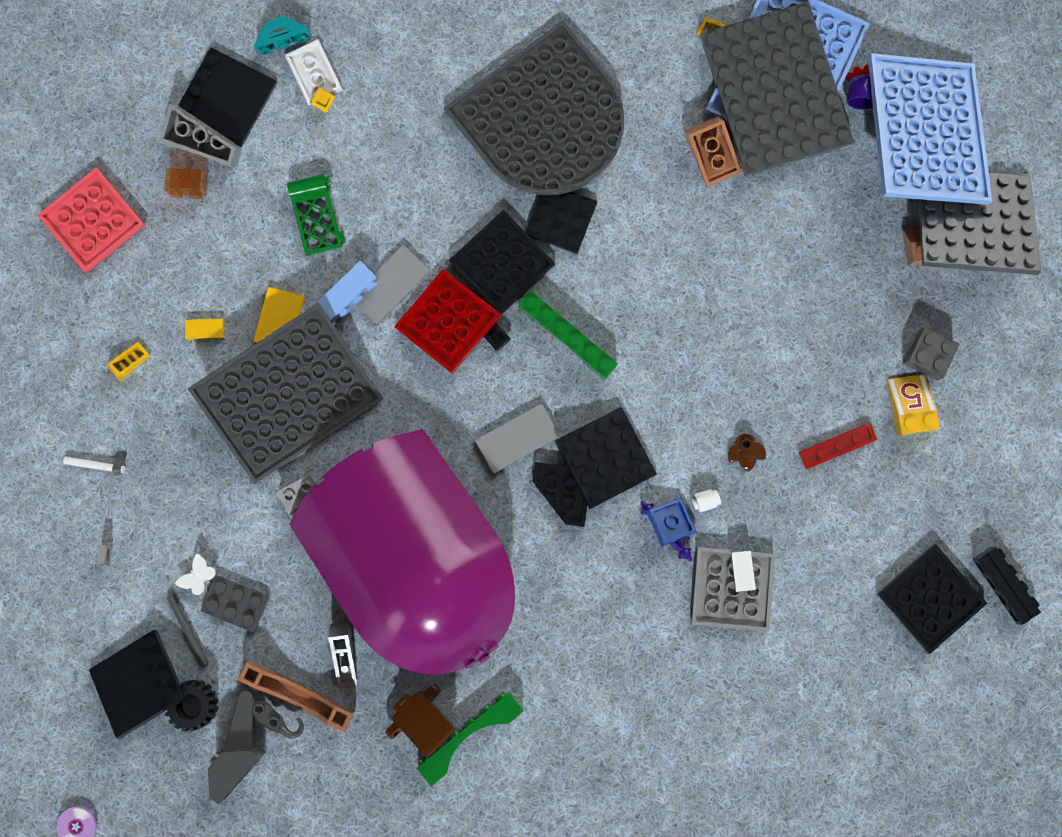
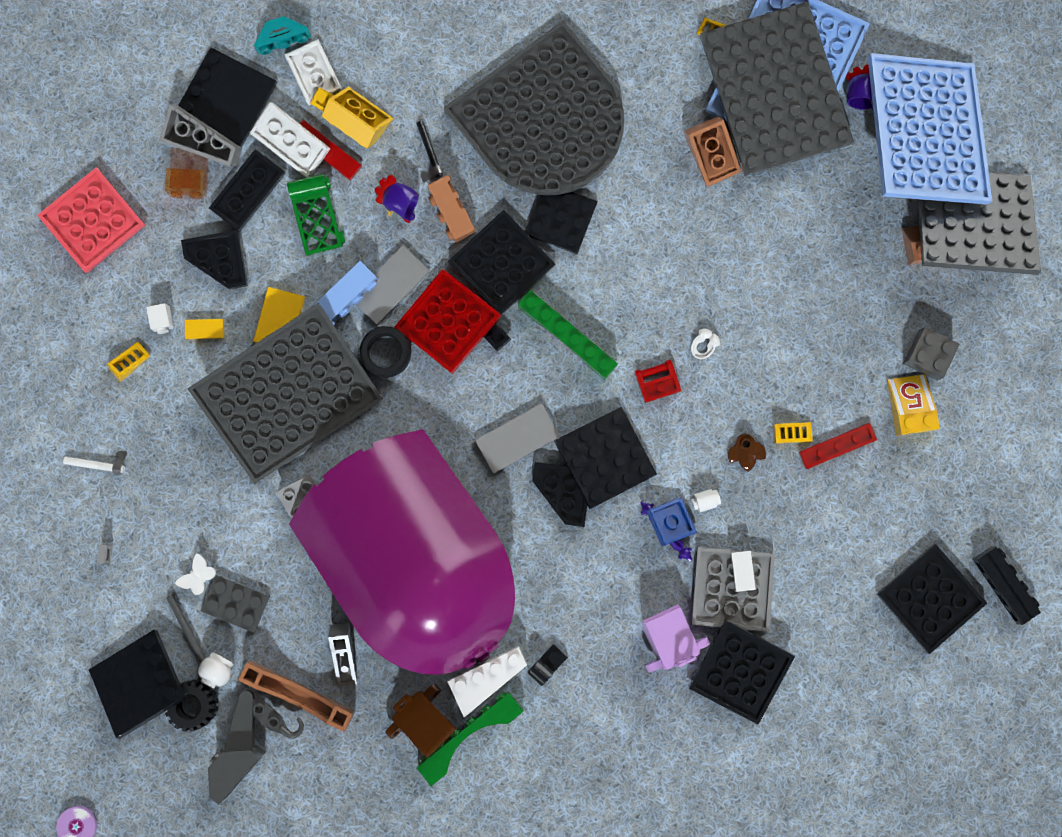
none -> white brick [146,303,174,334]
none -> black plate [181,230,248,290]
none -> white piece [198,652,234,689]
none -> black plate [209,149,286,232]
none -> white tile [250,102,331,178]
none -> red tile [300,120,362,181]
none -> yellow slope [322,86,394,149]
none -> black tyre [360,326,411,378]
none -> dark purple piece [375,175,419,223]
none -> black piece [416,121,444,183]
none -> nougat wedge [428,175,476,243]
none -> white wedge [447,646,527,717]
none -> black plate [527,644,568,686]
none -> red plate [634,359,682,403]
none -> lavender piece [642,604,710,673]
none -> black plate [689,619,795,725]
none -> white piece [691,329,720,359]
none -> yellow slope [772,422,813,444]

